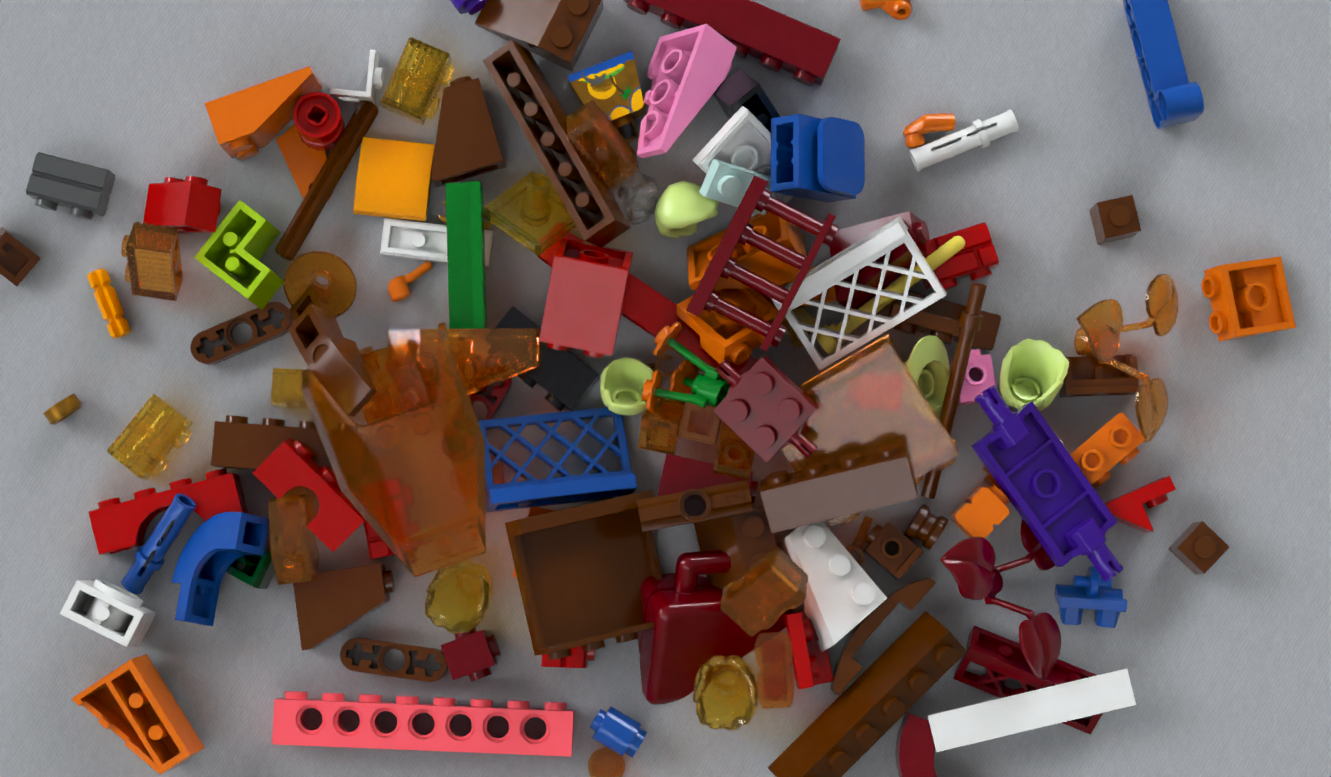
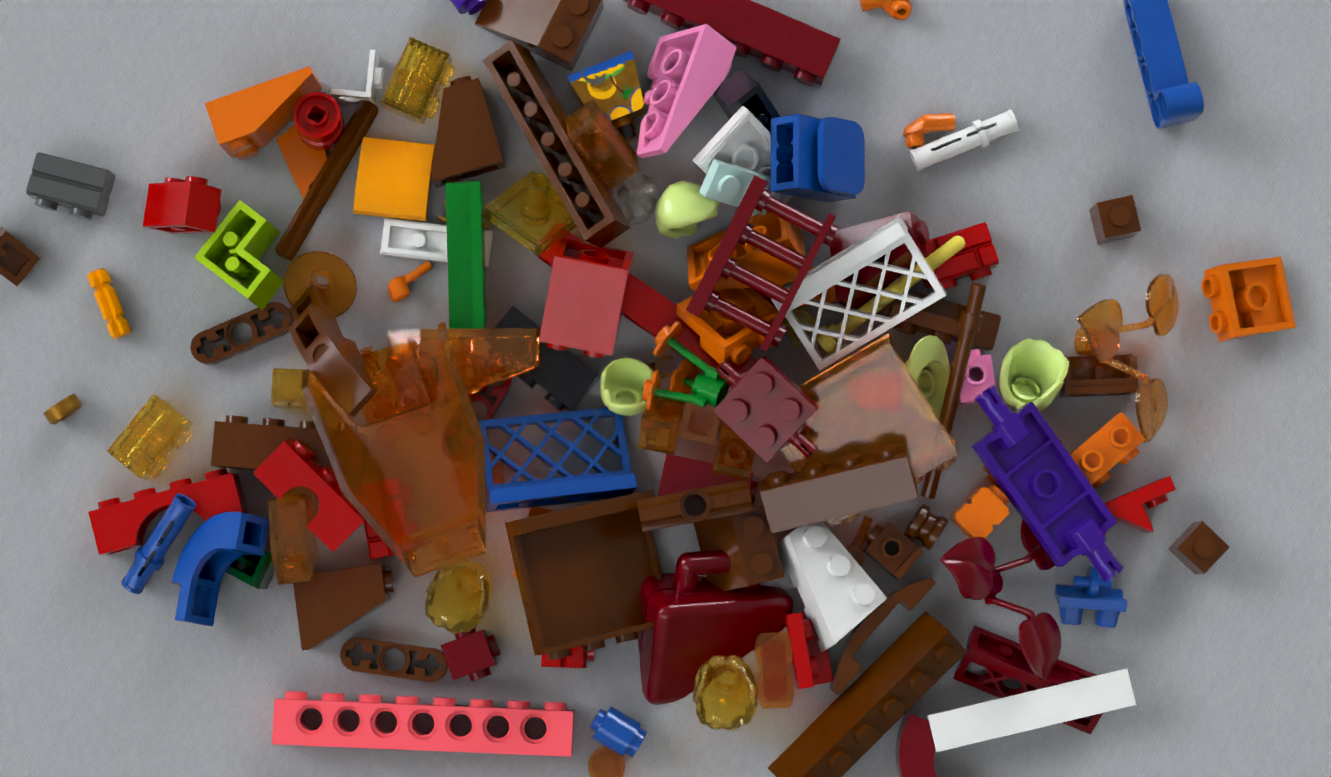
white brick [60,578,156,647] -> none
orange wedge [71,654,205,775] -> none
clear orange brick [121,221,183,301] -> none
clear orange brick [720,547,808,637] -> none

